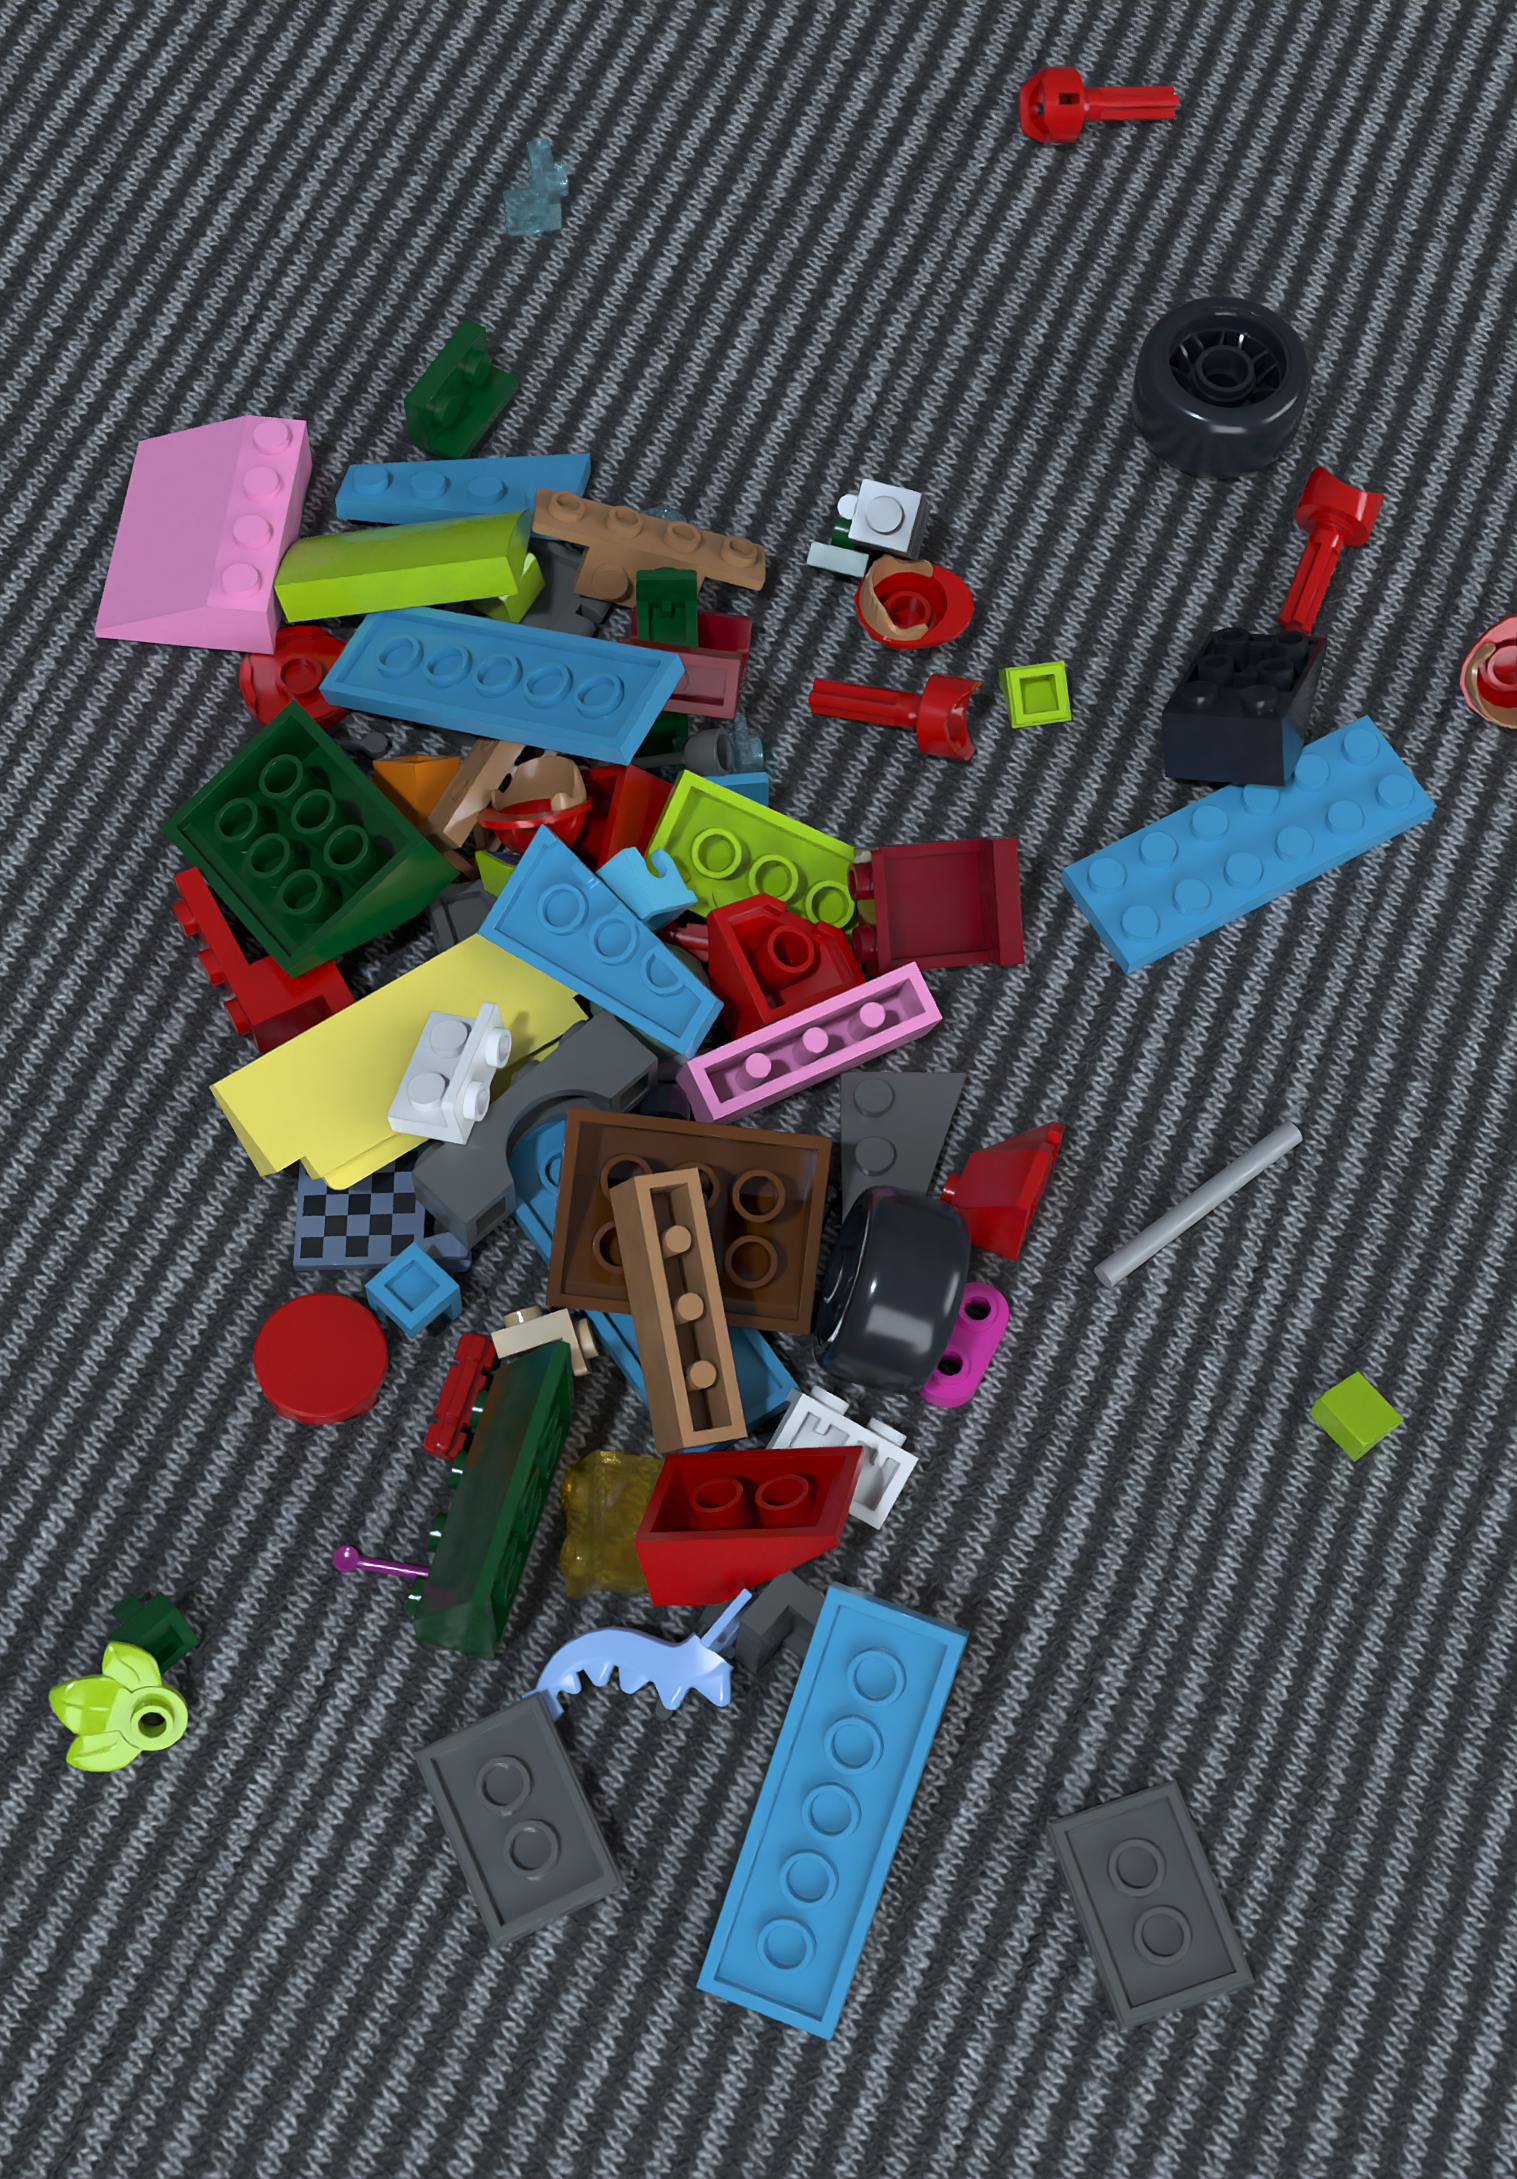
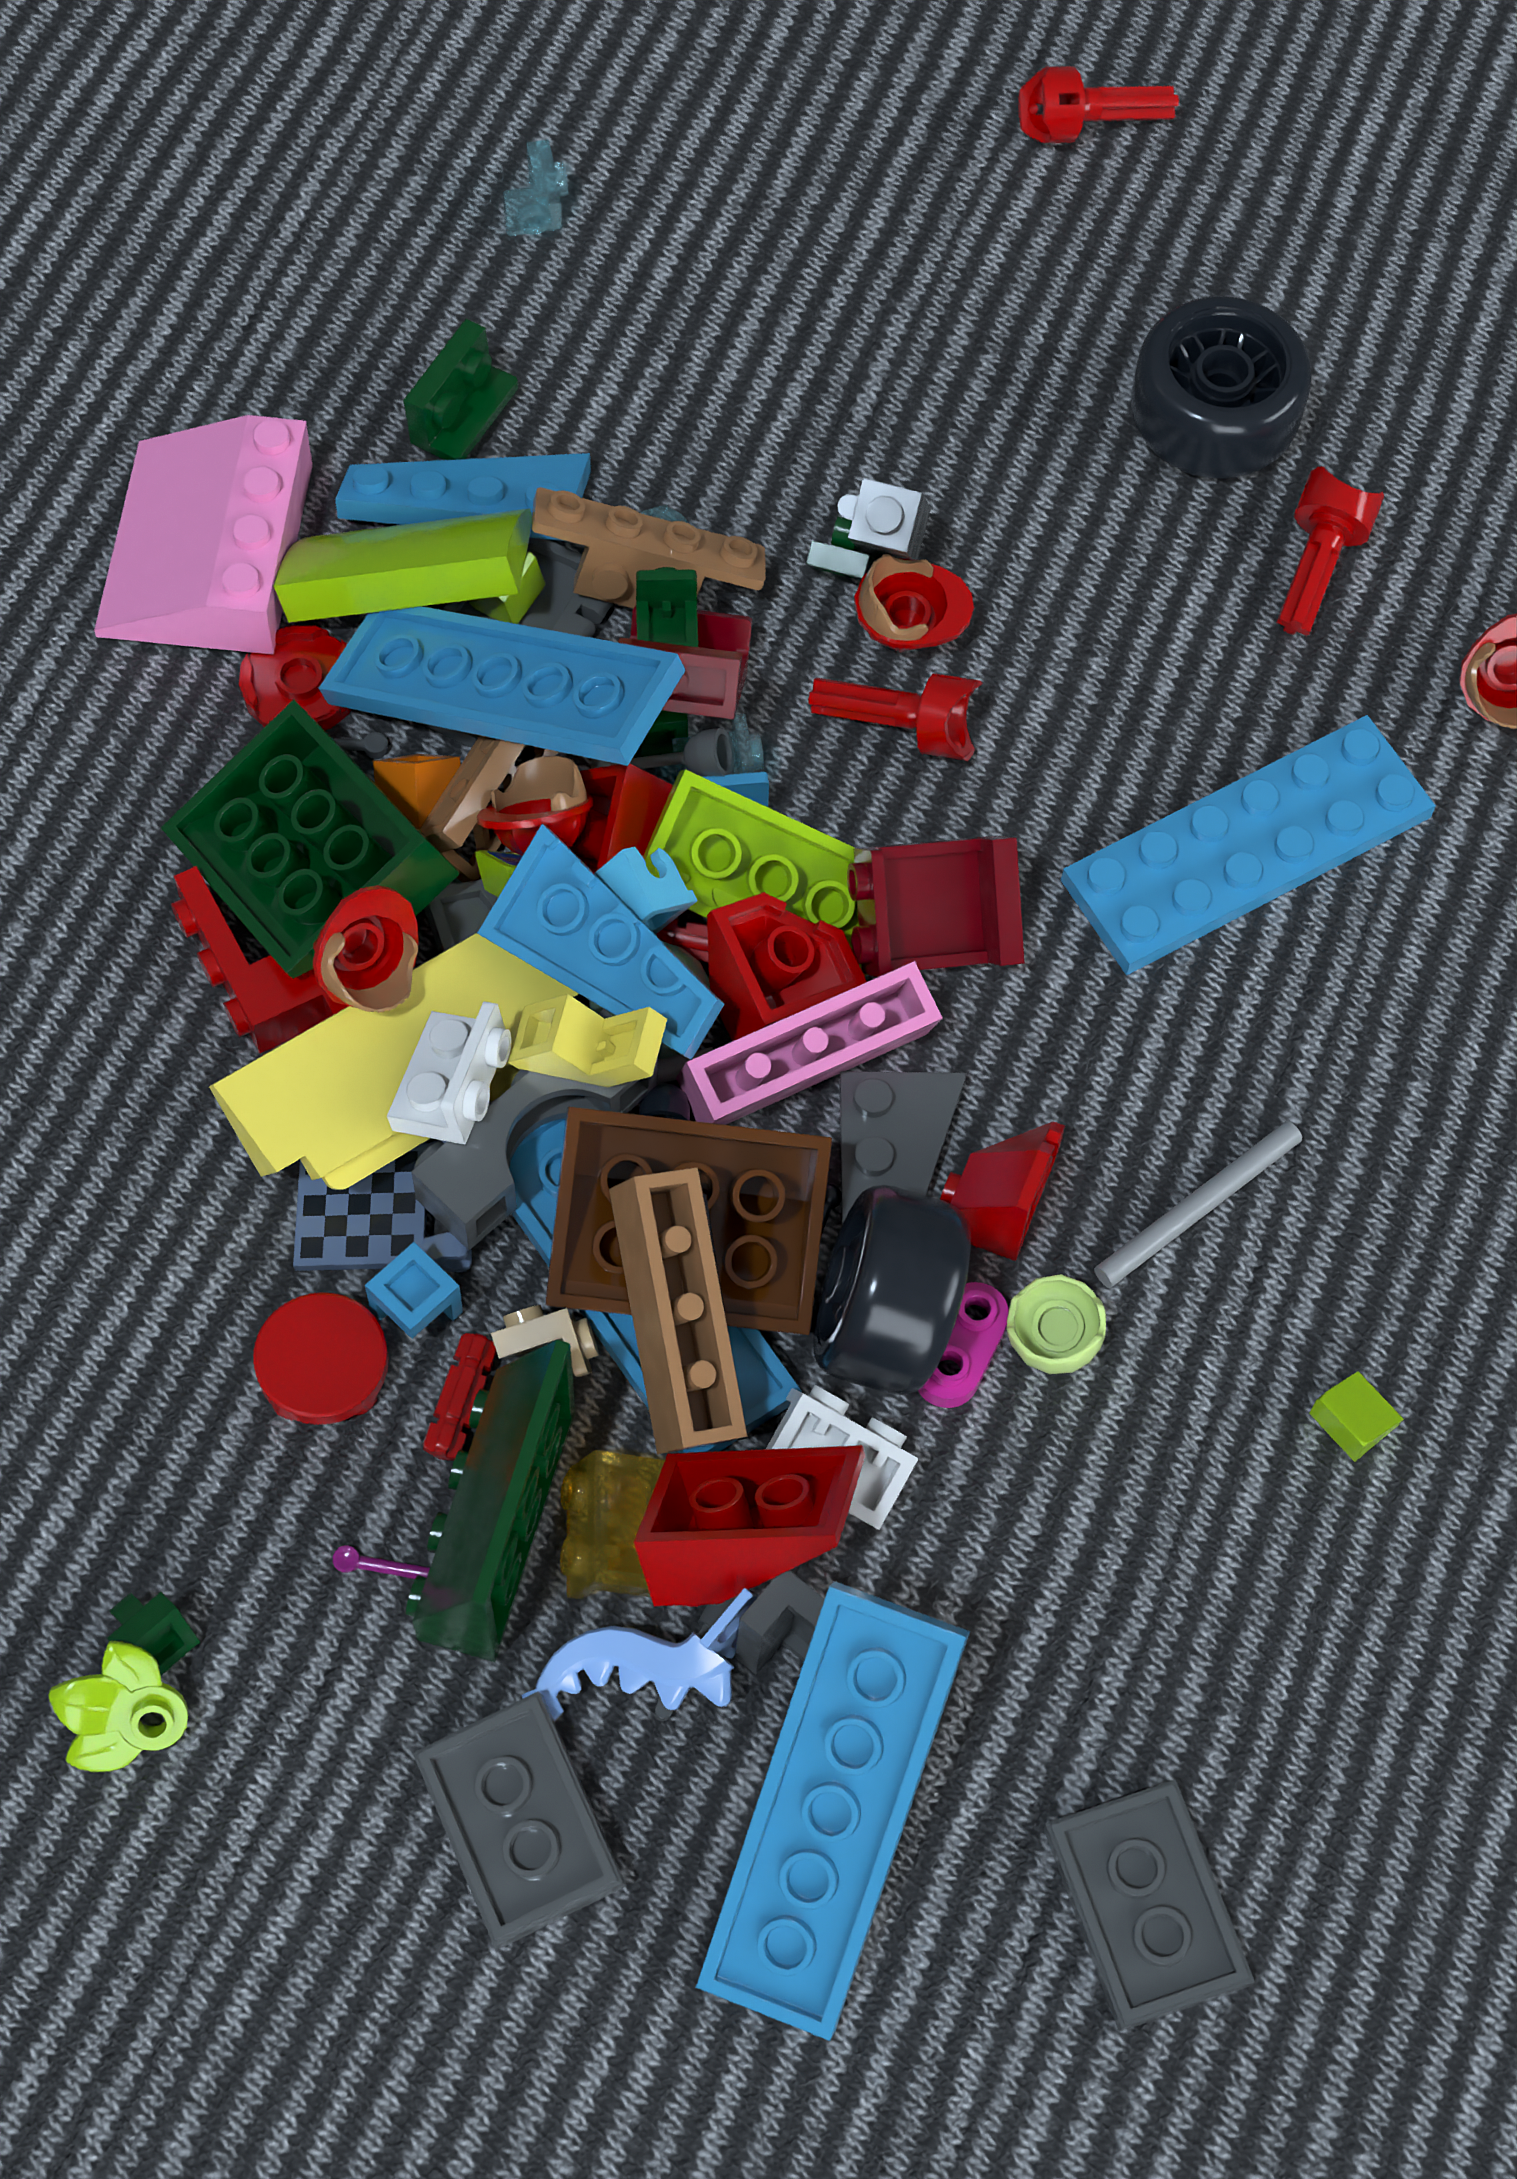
lime slope [999,660,1072,729] -> none
black slope [1162,627,1327,787] -> none
none -> red piece [313,885,419,1013]
none -> light yellow slope [508,994,667,1087]
none -> yellowish green hair [1007,1274,1106,1374]

